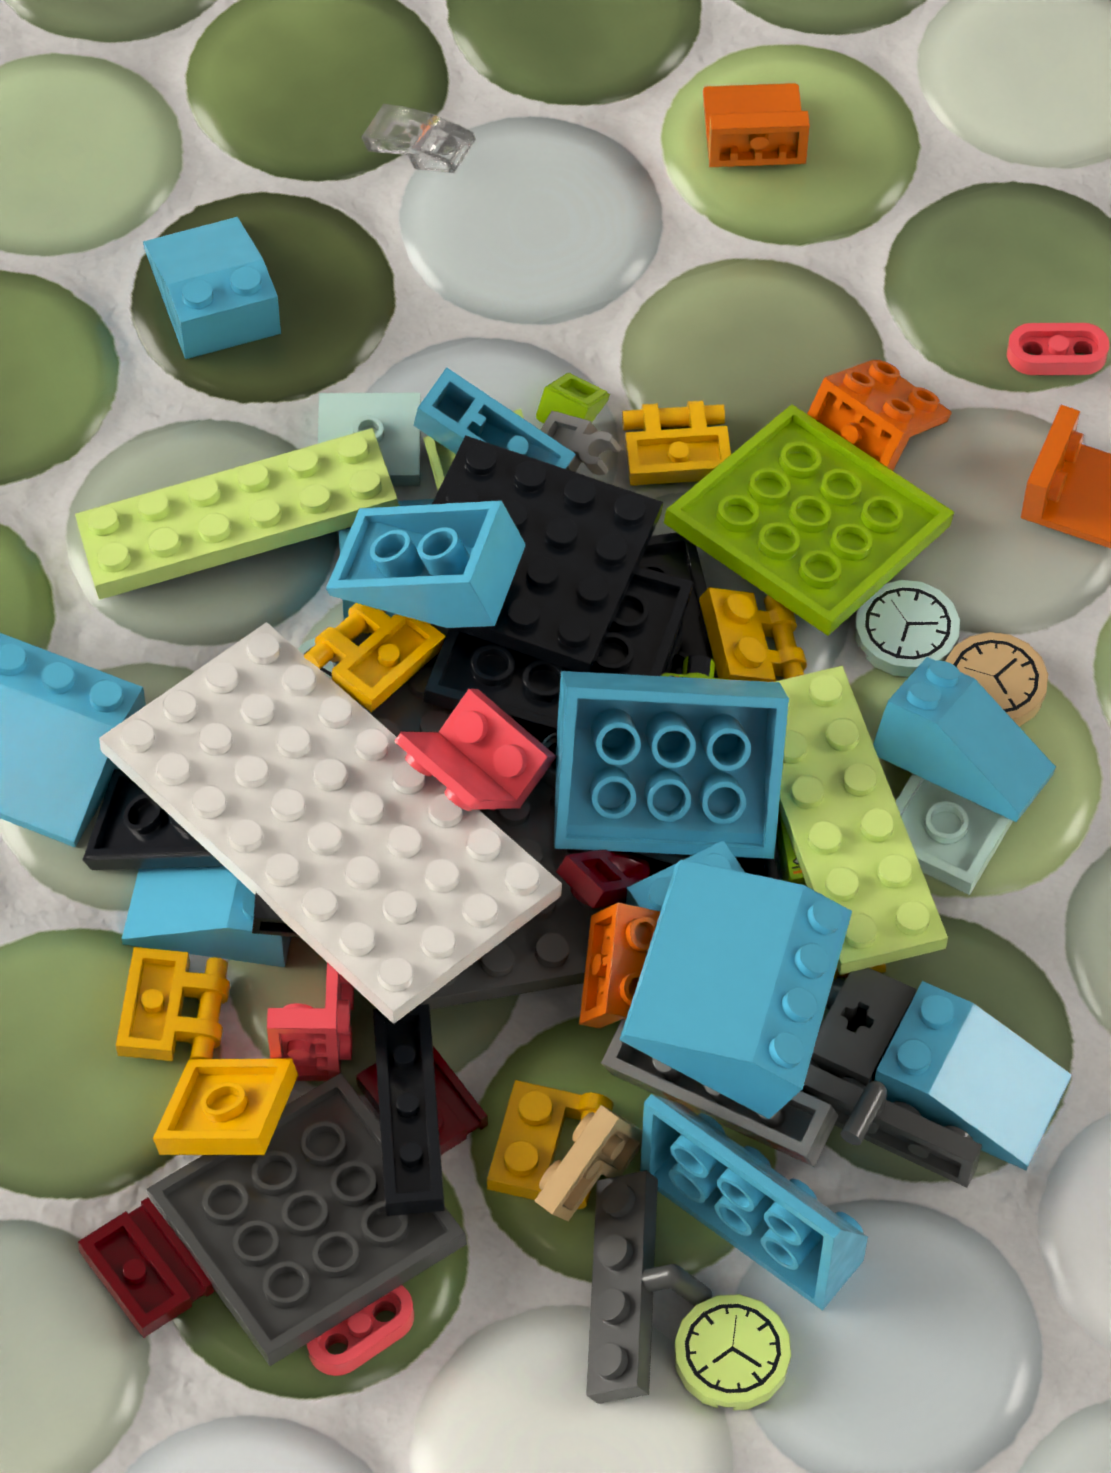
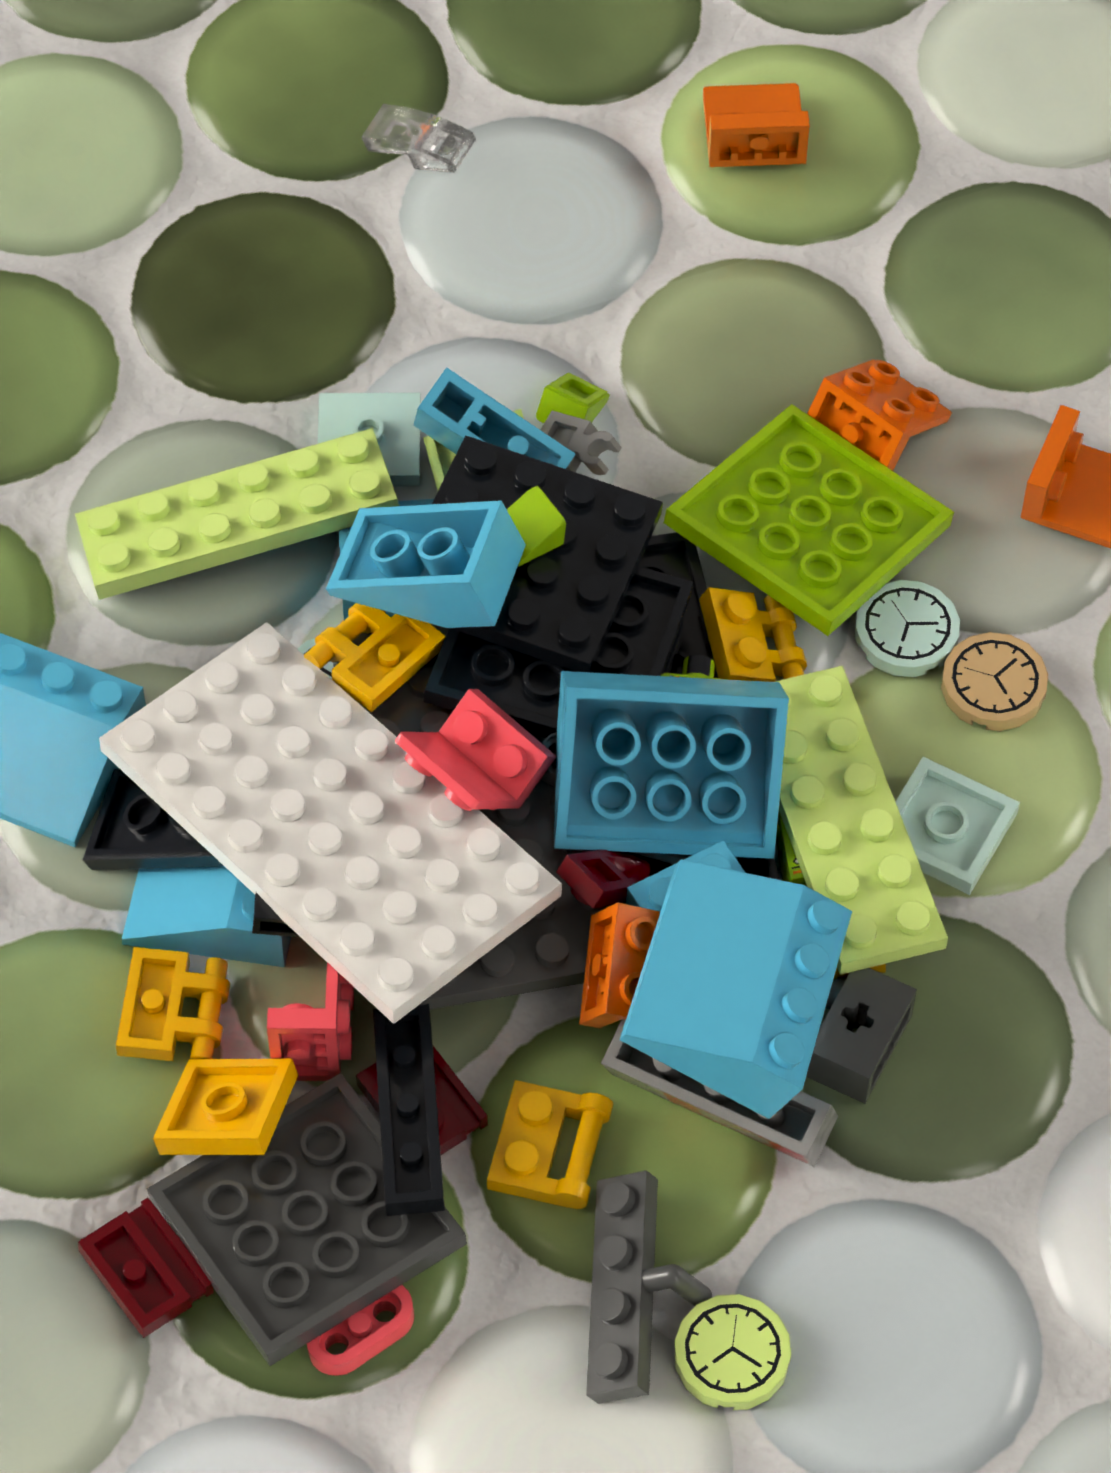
medium azure slope [143,217,281,359] -> none
tan plate [534,1105,642,1222] -> none
yellow plate [622,400,731,486] -> none
medium azure slope [640,1094,868,1311] -> none
dark grey plate [801,1060,982,1188] -> none
medium azure slope [873,657,1056,822] -> none
medium azure slope [874,981,1072,1171] -> none
coral plate [1007,323,1109,375] -> none
none -> lime slope [507,486,566,567]

